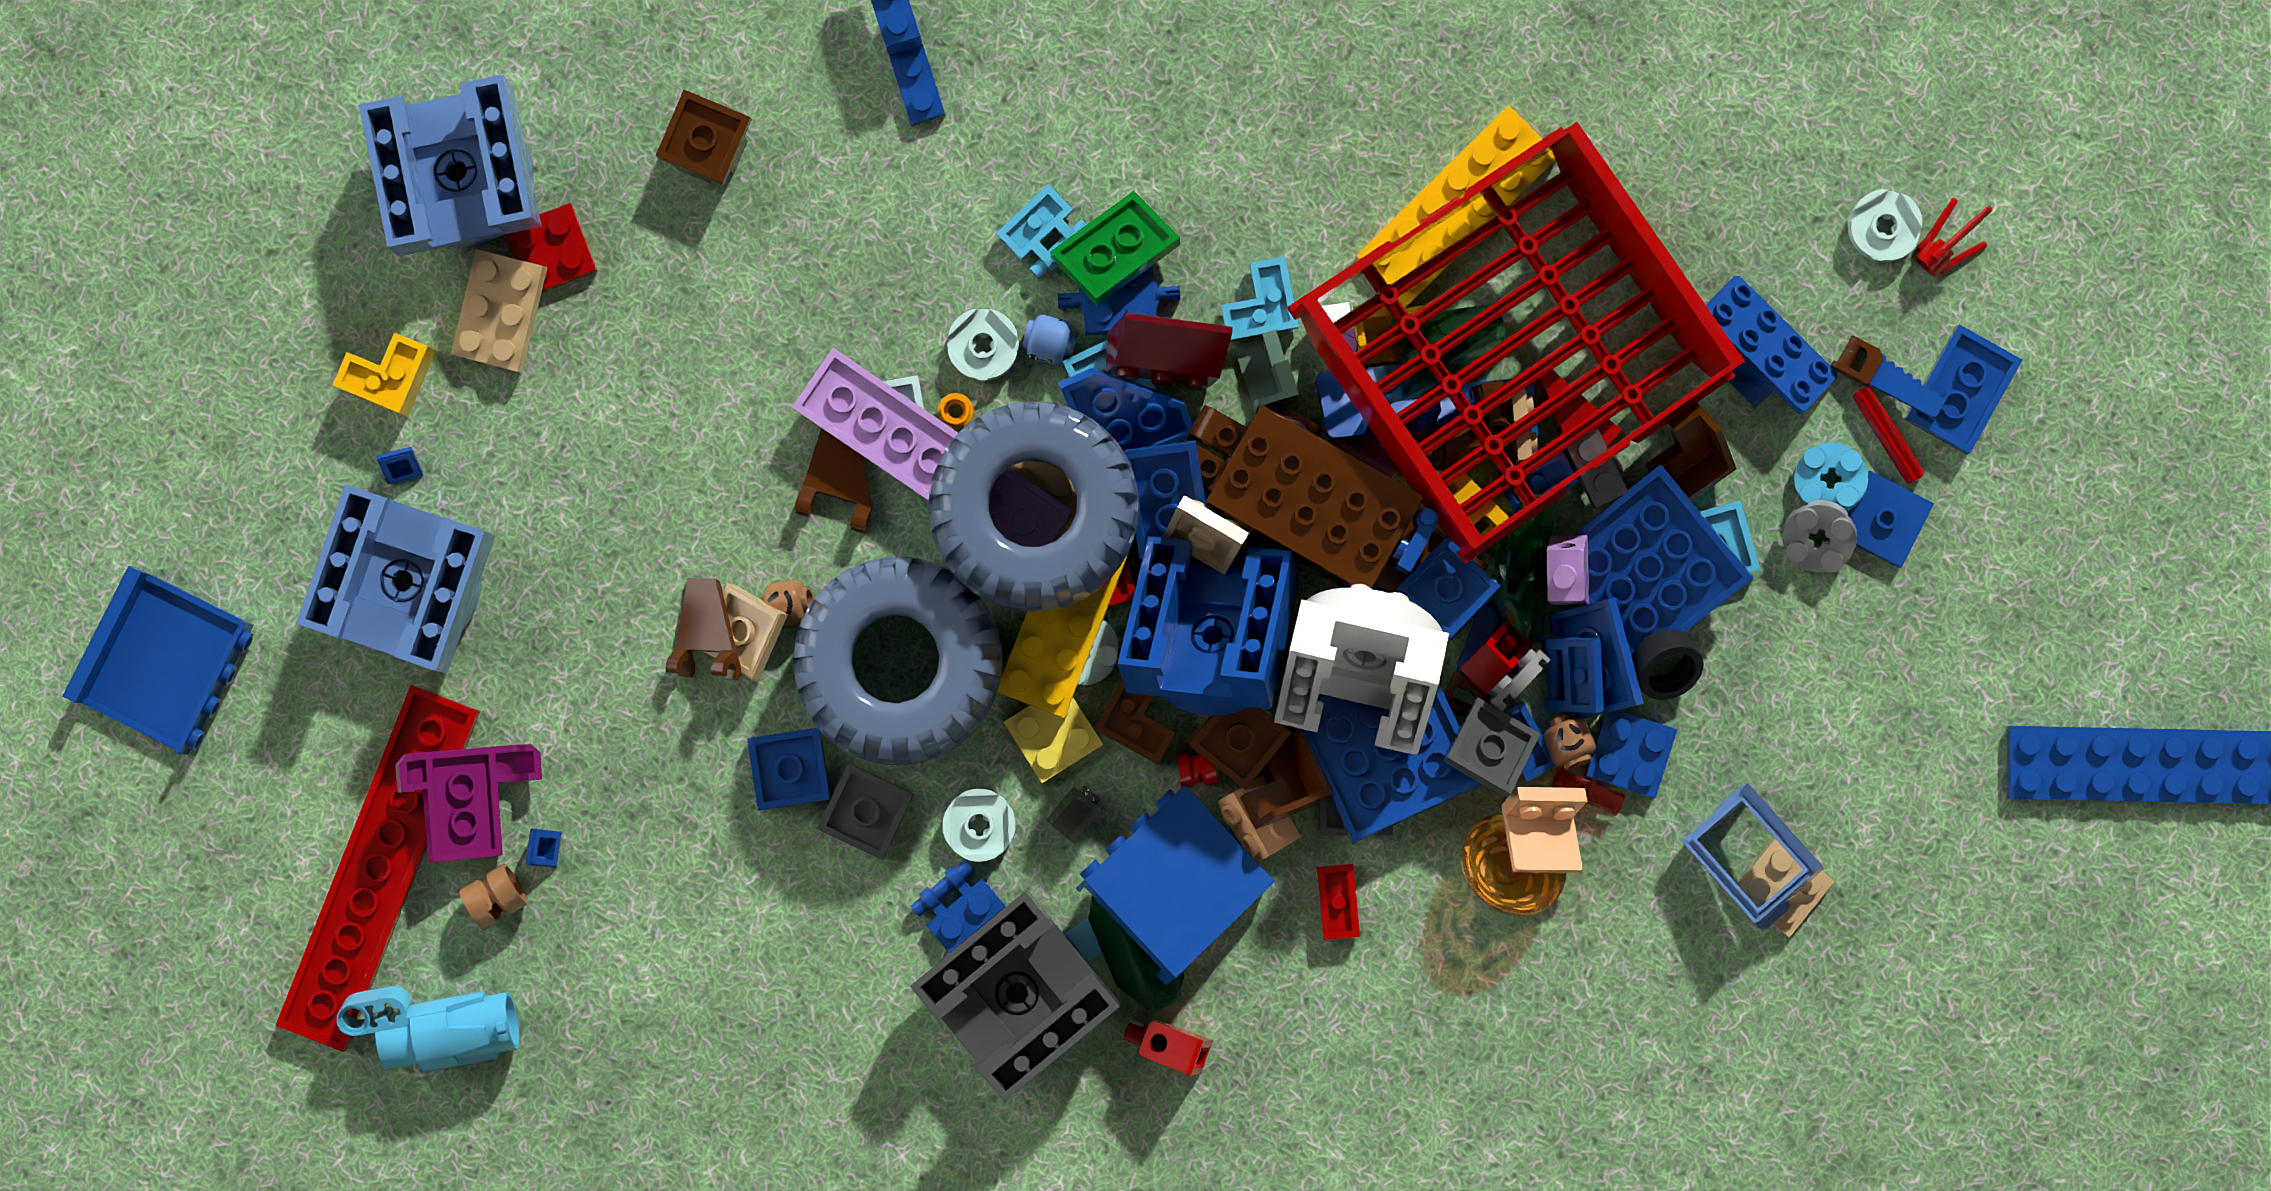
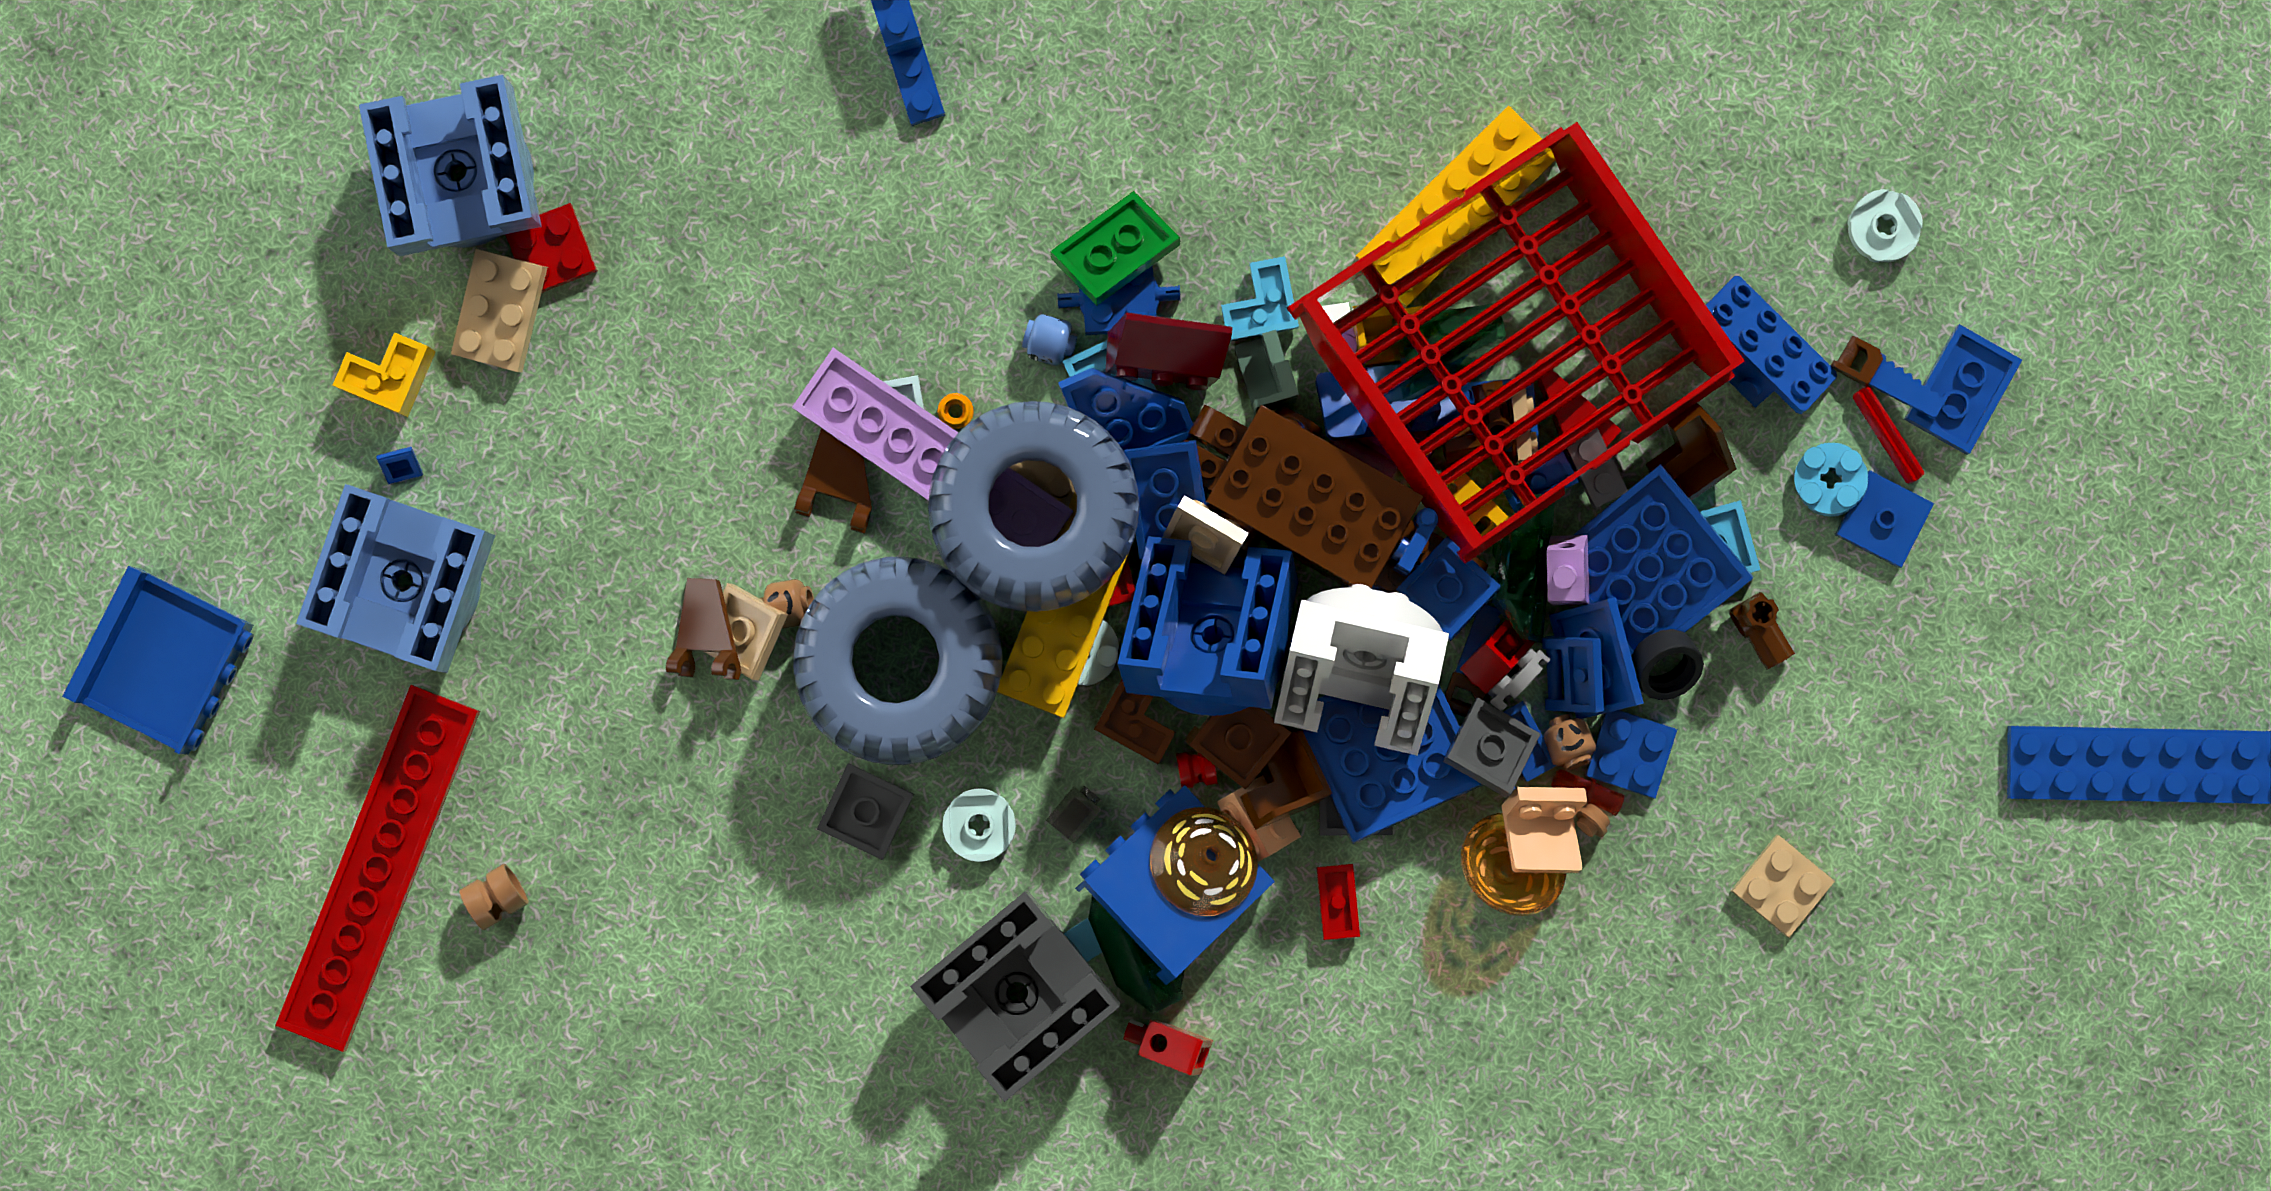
medium azure piece [337,986,520,1073] -> none
magenta piece [395,744,542,862] -> none
blue slope [525,828,562,868] -> none
reddish brown panel [655,90,752,186] -> none
blue plate [747,728,831,811] -> none
blue plate [910,859,1006,953] -> none
light aqua plate [947,309,1020,382] -> none
medium azure plate [996,184,1087,279] -> none
light yellow plate [1003,697,1103,784] -> none
medium blue piece [1682,783,1824,930] -> none
light grey plate [1783,500,1857,573] -> none
red plant [1915,198,1993,277] -> none
none -> clear orange dish [1150,807,1258,916]
none -> medium nougat plate [1576,804,1610,837]
none -> reddish brown piece [1729,592,1795,670]

